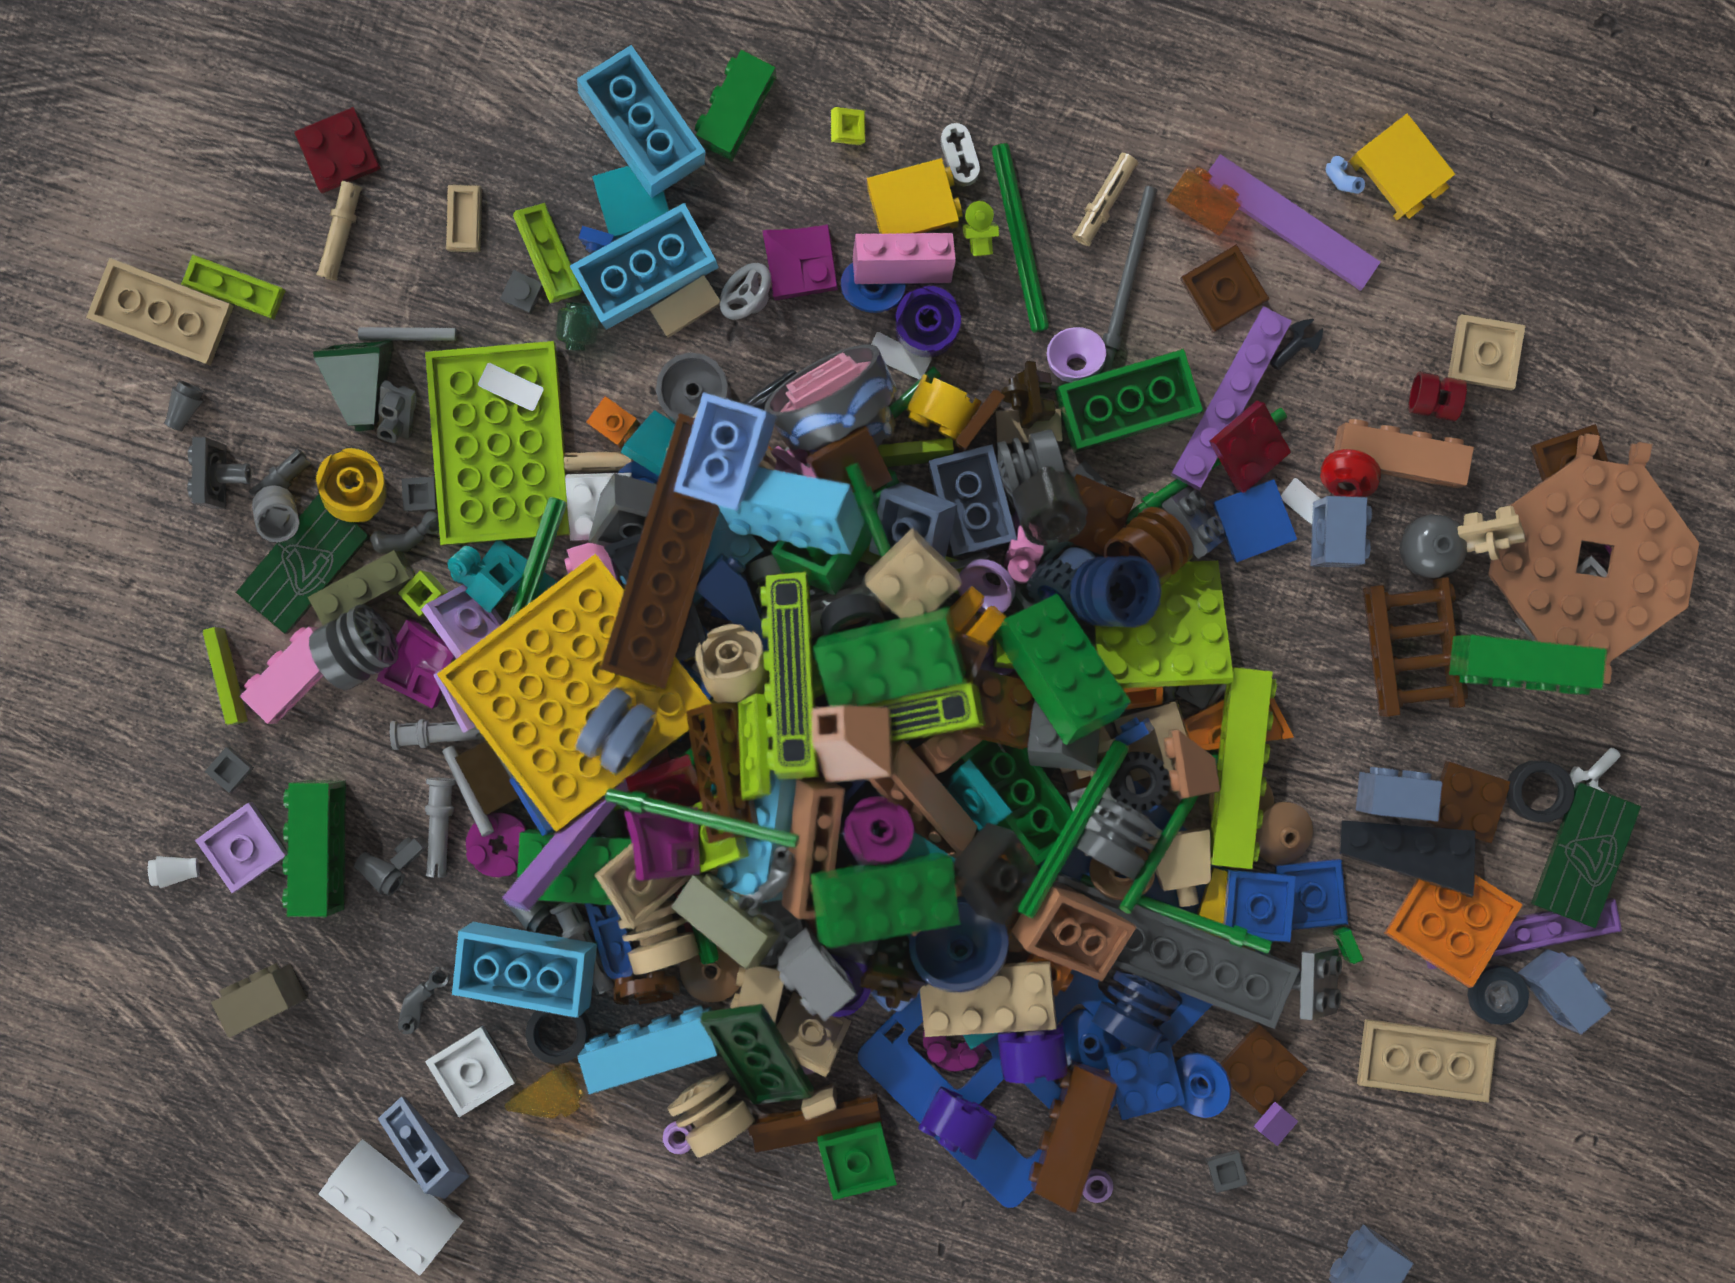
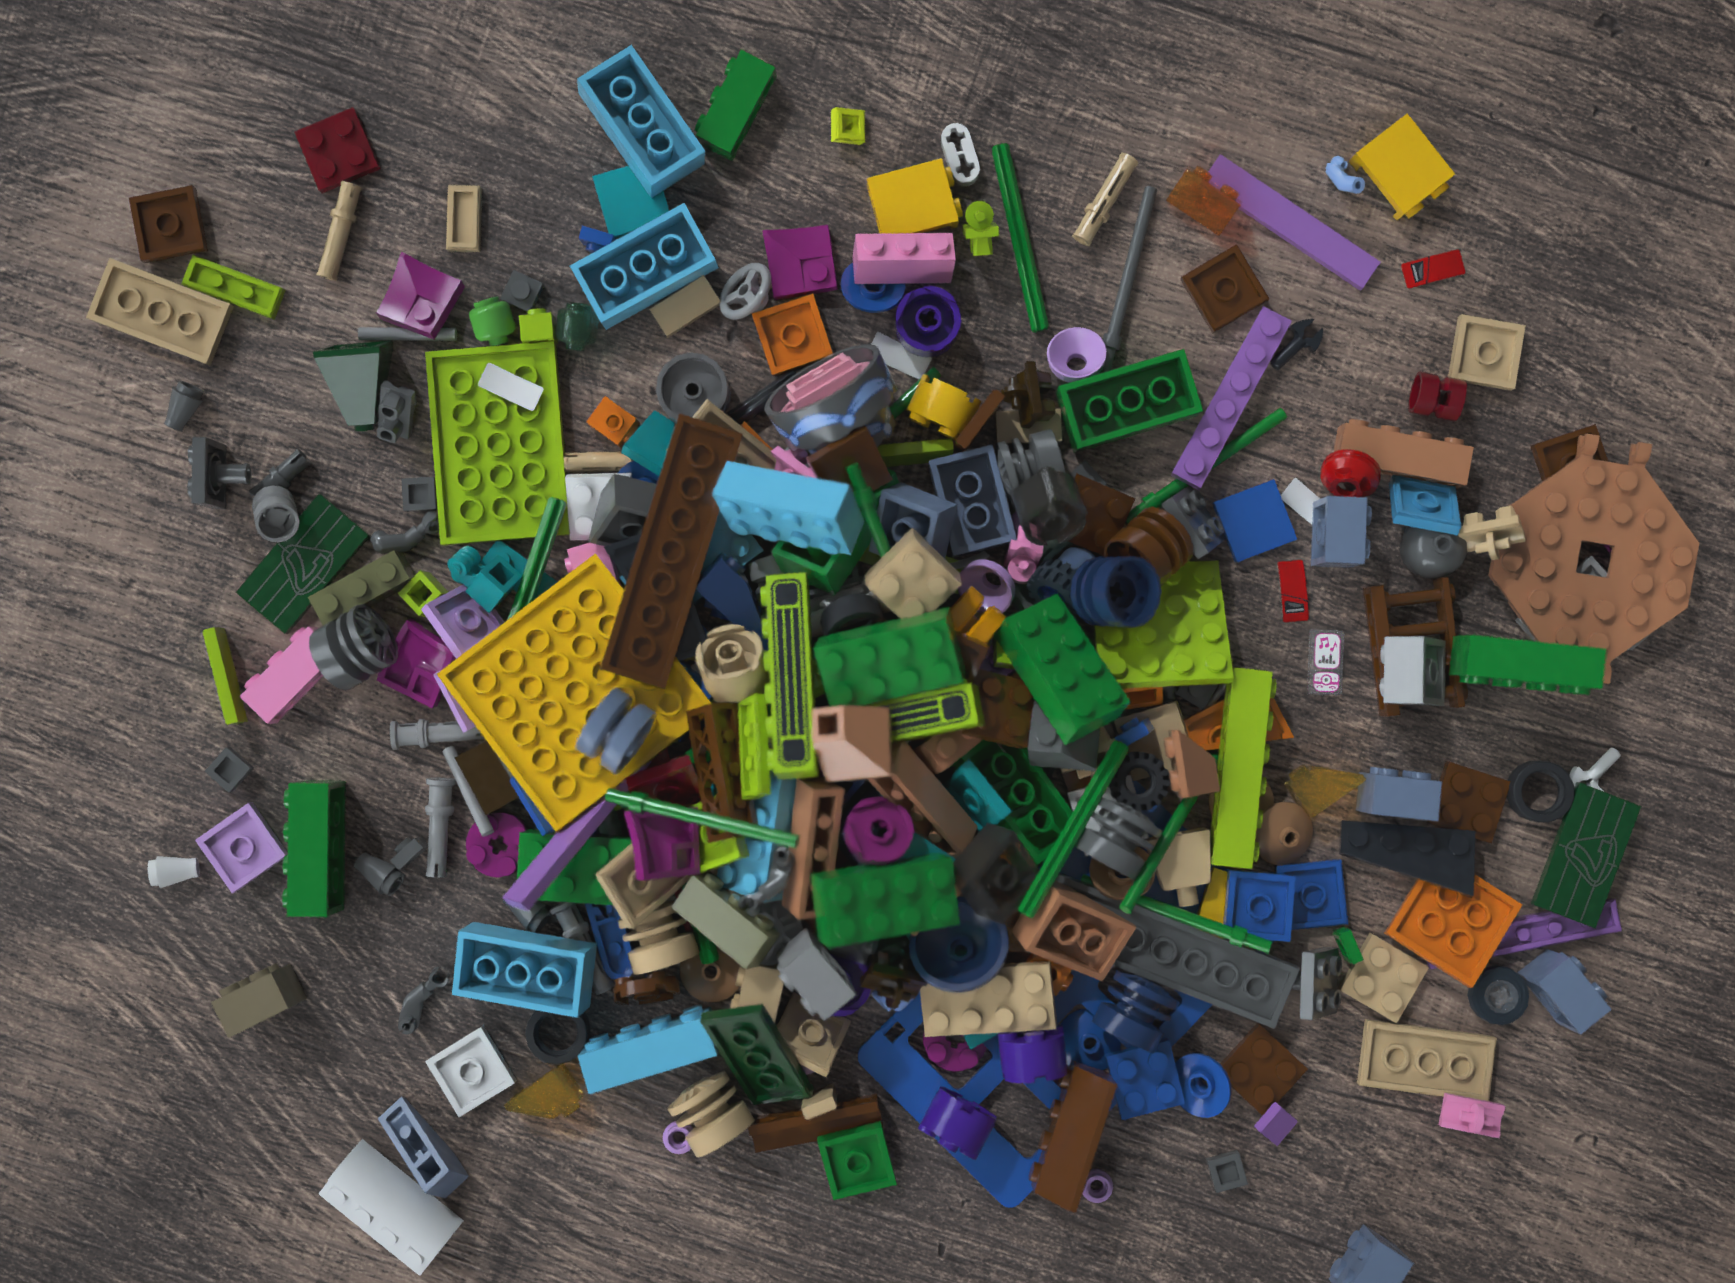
yellow brick [316,448,387,522] -> none
lime tile [513,203,582,304] -> none
light blue slope [674,393,777,510] -> none
dark red plate [1209,401,1291,493] -> none
none -> reddish brown plate [129,185,208,263]
none -> magenta plate [376,252,465,340]
none -> bright green head [469,296,516,346]
none -> lime plate [519,308,558,344]
none -> orange plate [752,294,833,377]
none -> red sticker [1278,560,1309,622]
none -> clear yellow slope [1284,764,1366,818]
none -> tile [1307,629,1344,695]
none -> tan plate [1338,933,1429,1023]
none -> light grey slope [1380,637,1446,706]
none -> dark azure tile [1389,475,1461,535]
none -> red sticker [1401,250,1466,288]
none -> bright pink hips [1438,1092,1505,1138]

